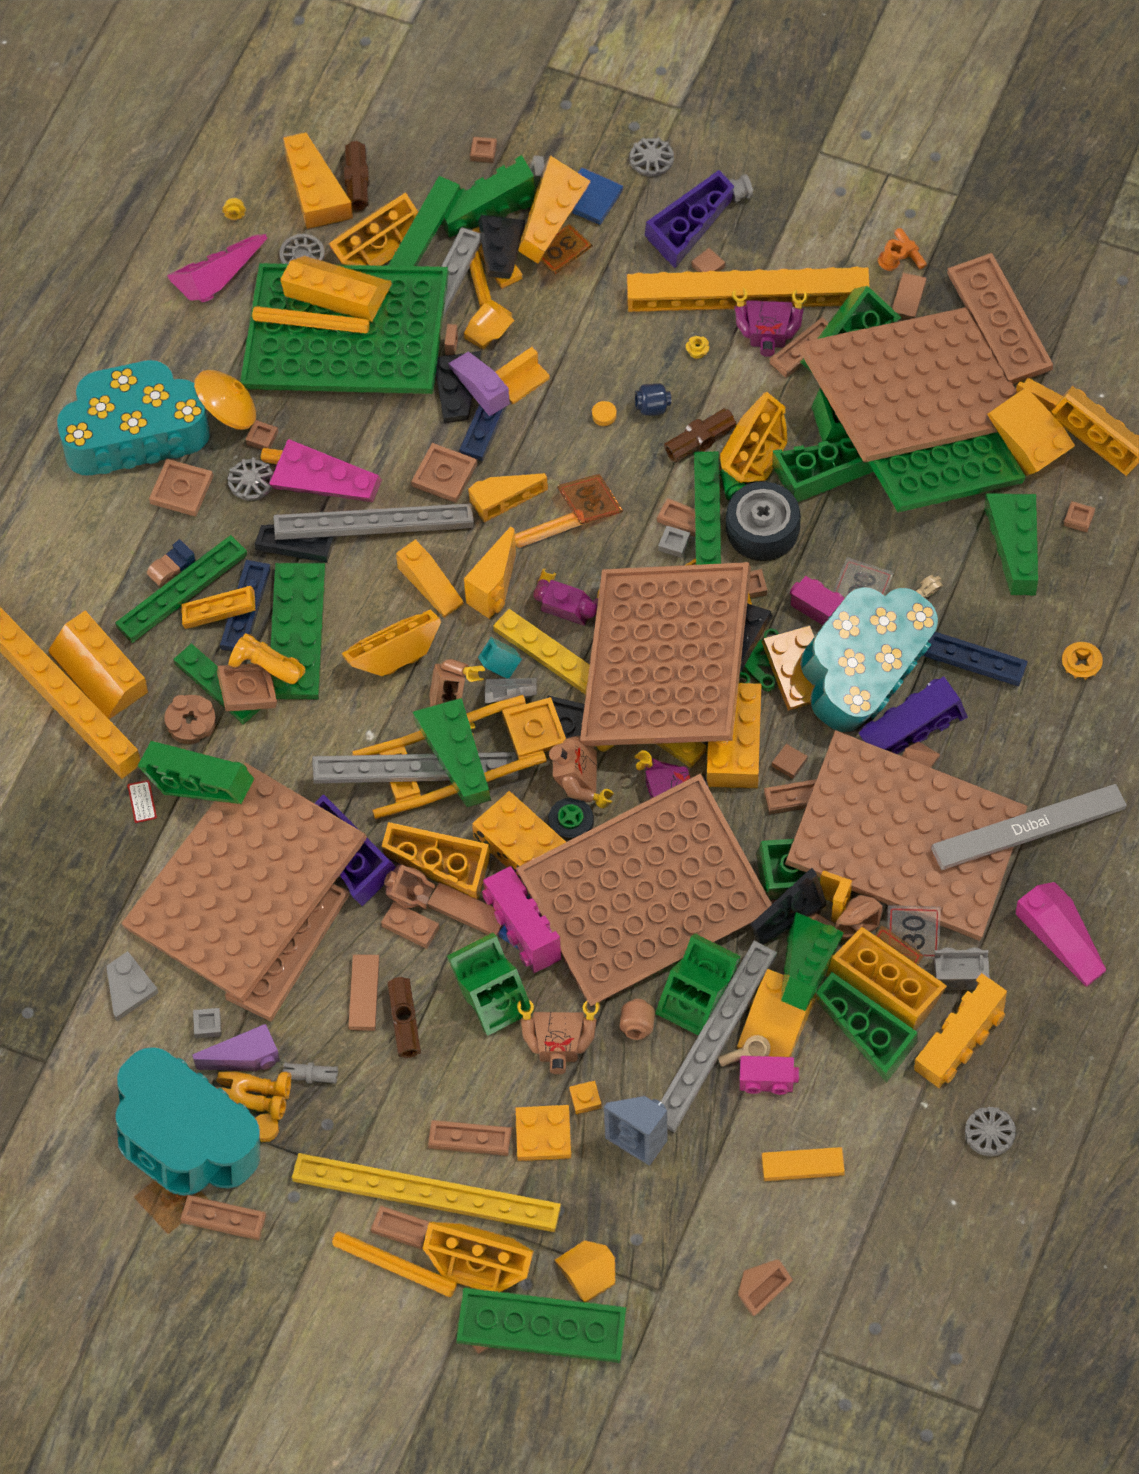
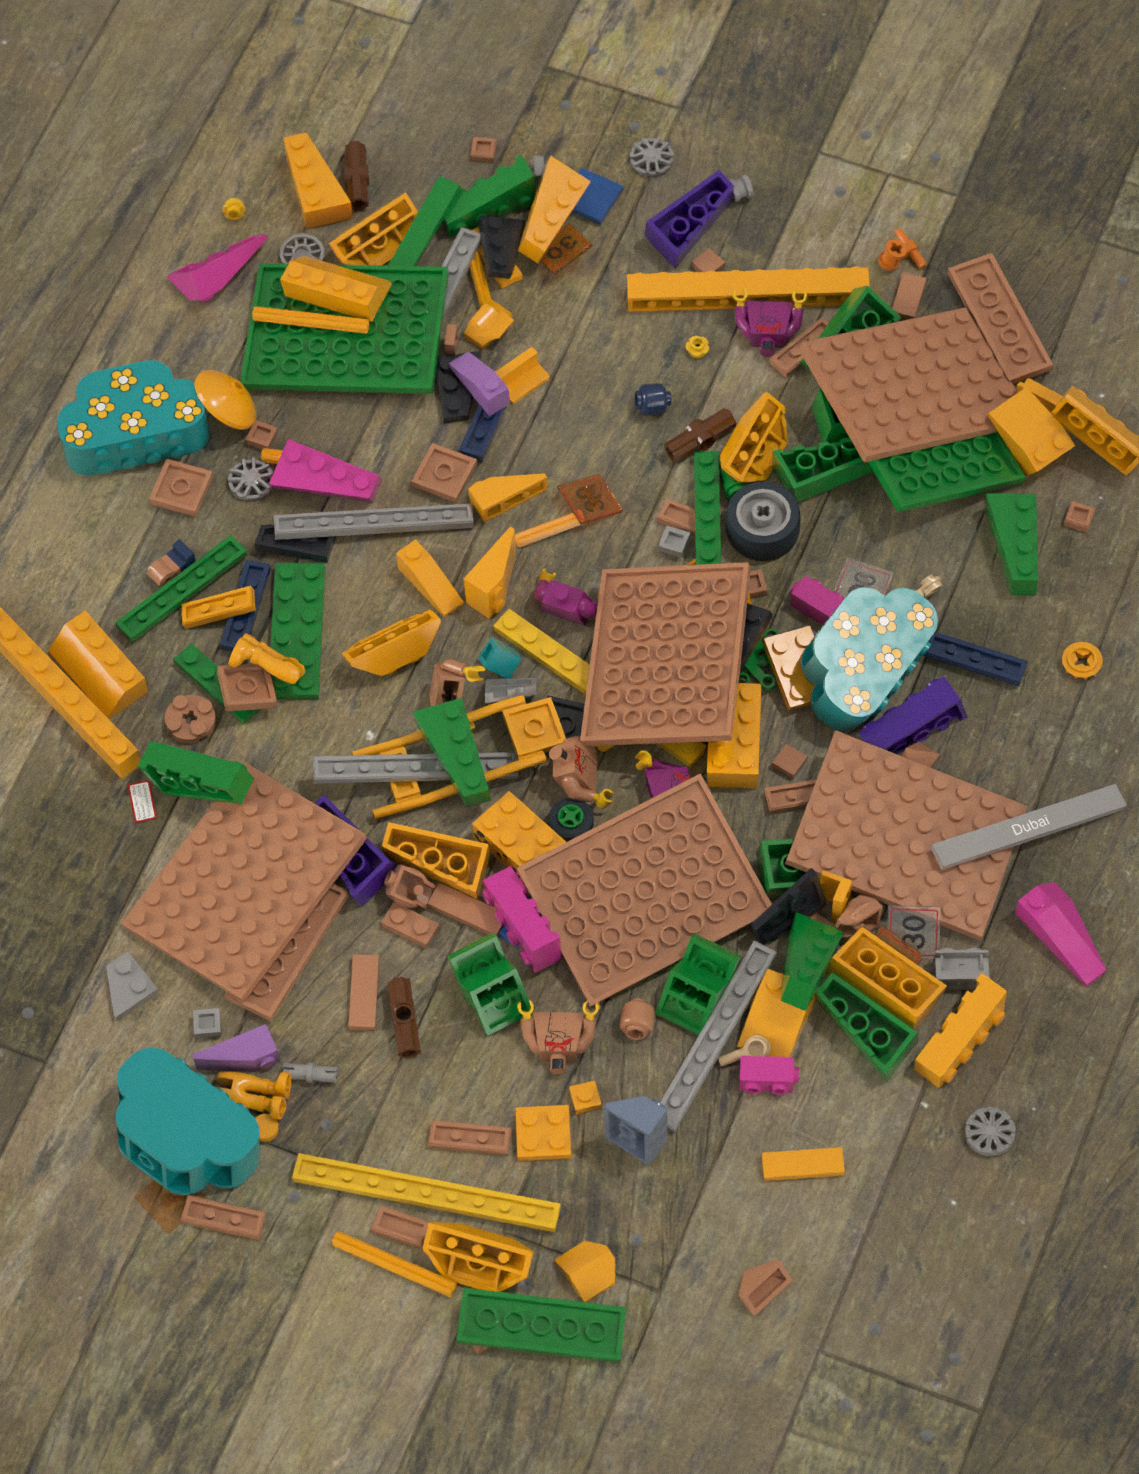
light orange tile [592,401,617,426] -> none

